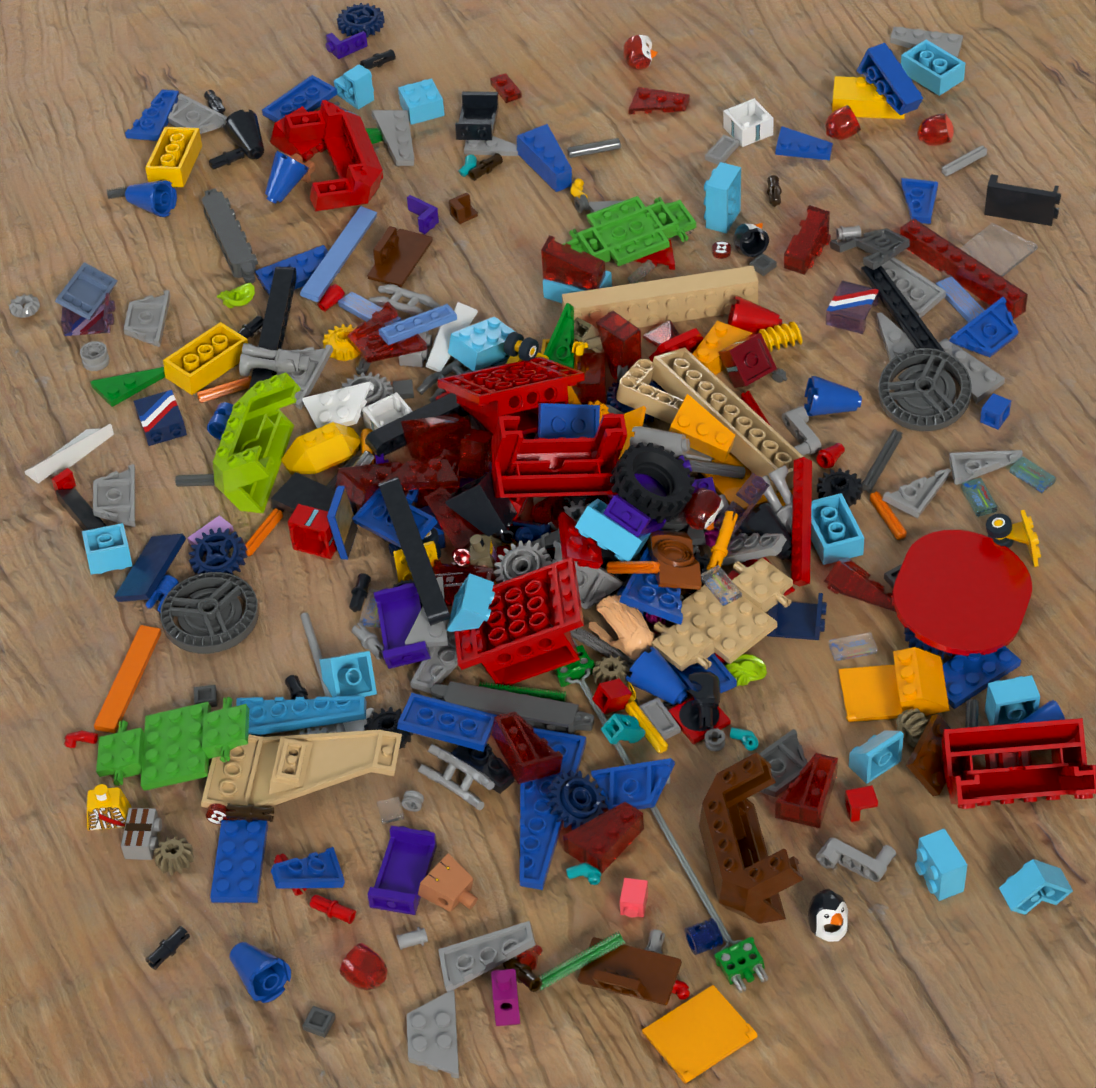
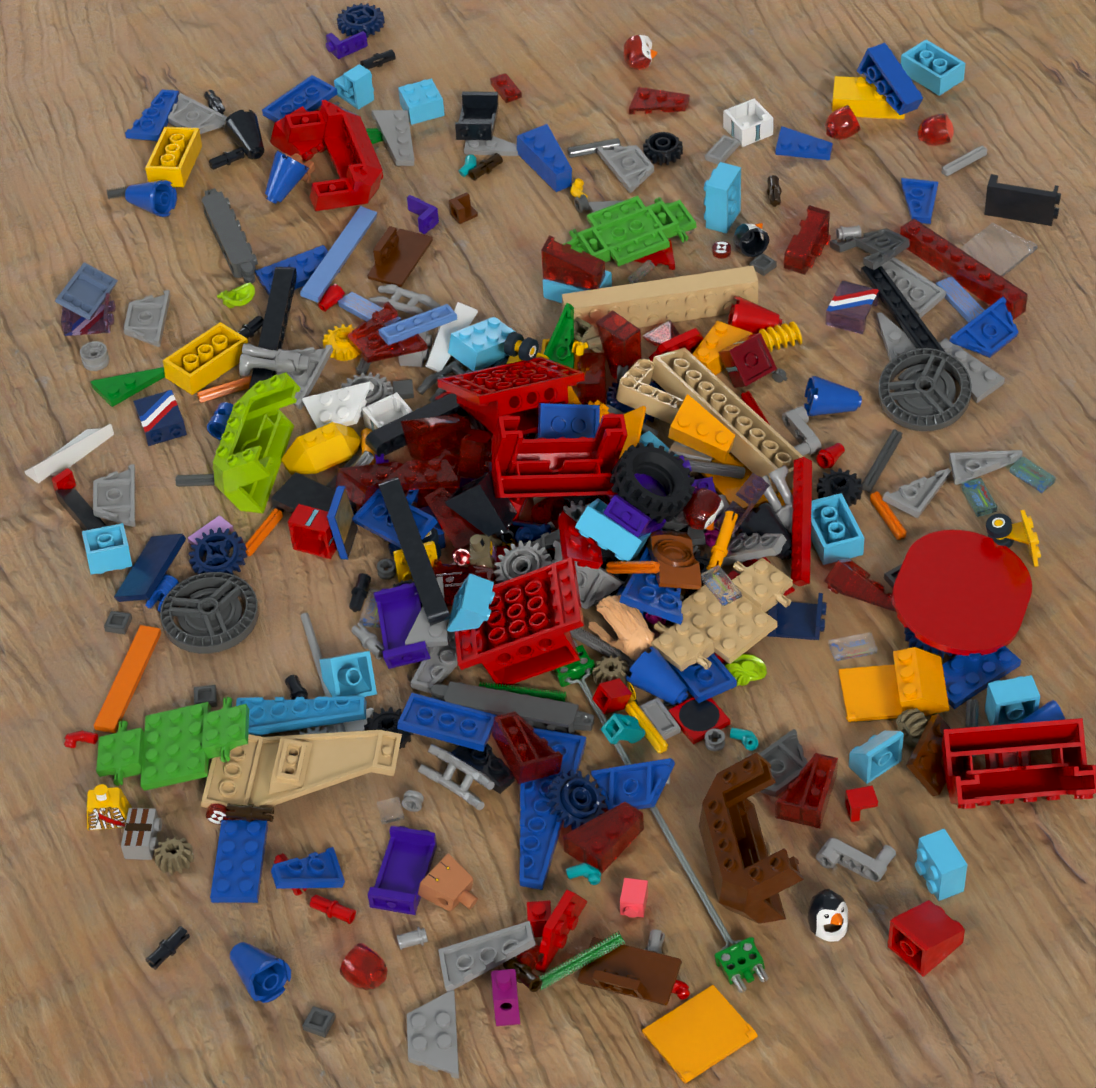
light grey gear [9,294,40,318] -> none
light grey cone [630,426,690,458] -> none
clear blue piece [685,918,723,955] -> none
black piece [689,672,721,730] -> none
light grey wing [890,27,963,58] -> none
blue brick [980,393,1011,430] -> none
medium azure brick [999,859,1073,915] -> none
none -> dark grey tile [104,611,132,635]
none -> dark grey bush [377,559,397,580]
none -> red brick [527,900,552,937]
none -> red wing [536,890,587,973]
none -> light grey wing [597,145,654,193]
none -> black gear [643,132,683,166]
none -> red slope [888,900,965,977]

